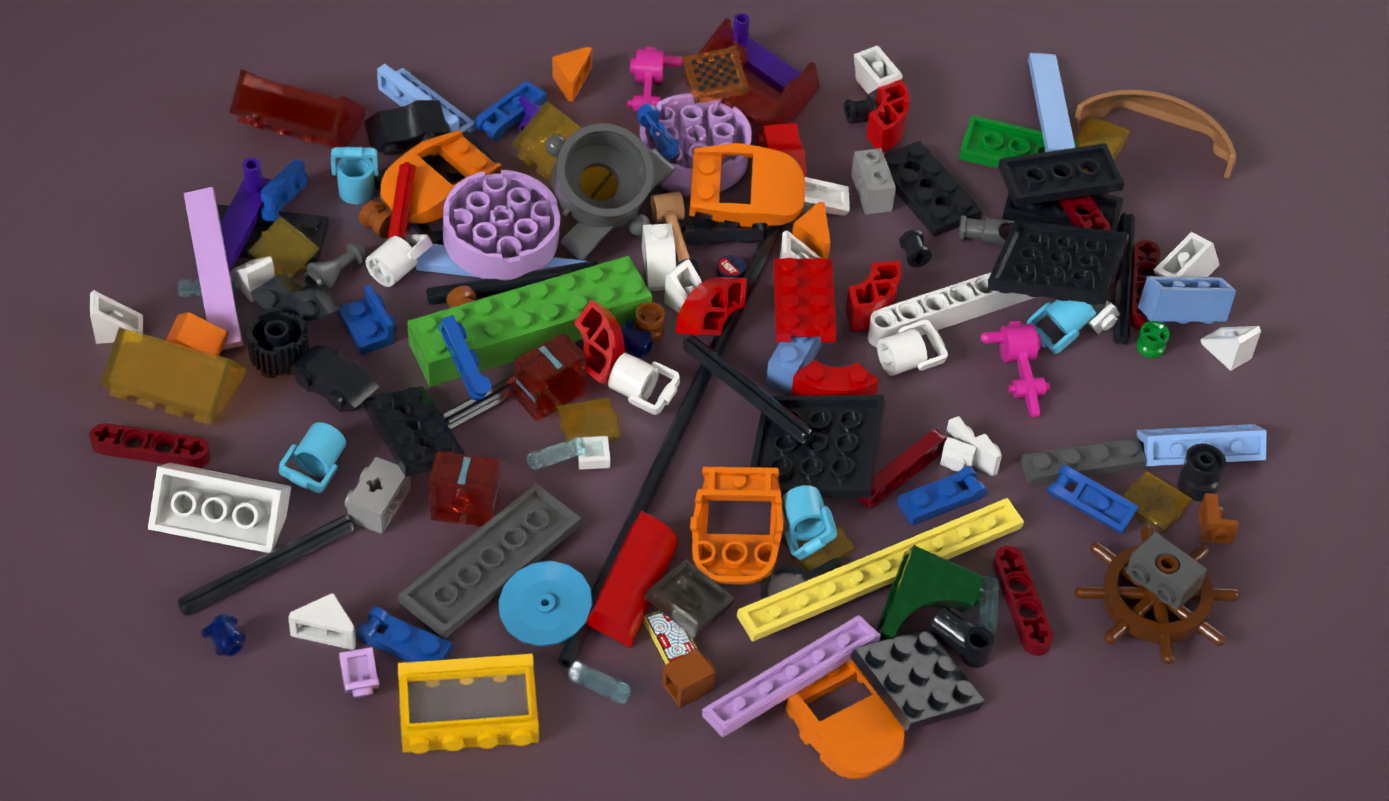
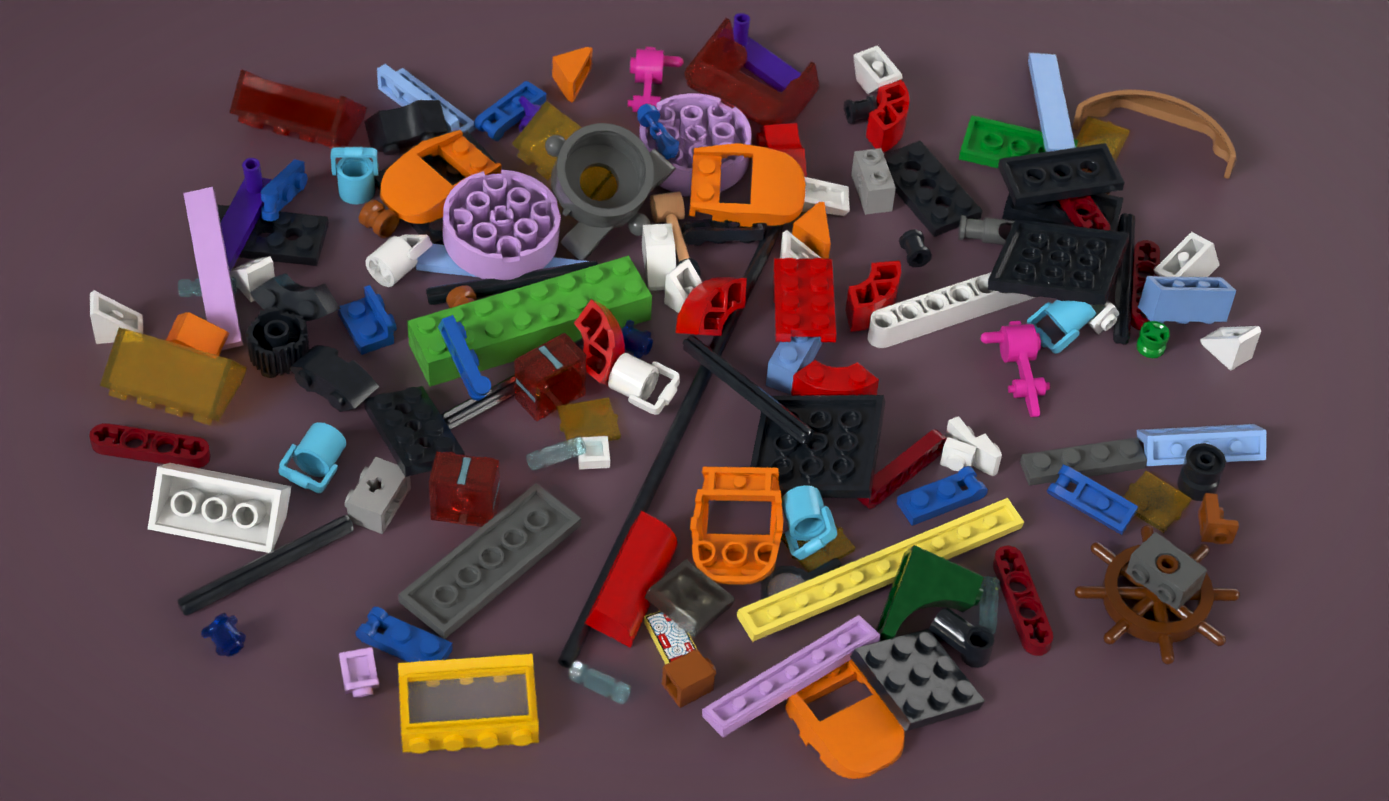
clear yellow piece [248,216,319,279] -> none
white slope [288,593,356,650] -> none
dark grey piece [304,243,366,291] -> none
red axle [388,162,416,240] -> none
dark azure piece [499,561,592,646] -> none
dark orange wheel [635,302,665,344] -> none
clear orange tile [682,46,749,104] -> none
tile [716,255,746,278] -> none
white piece [877,320,948,376] -> none

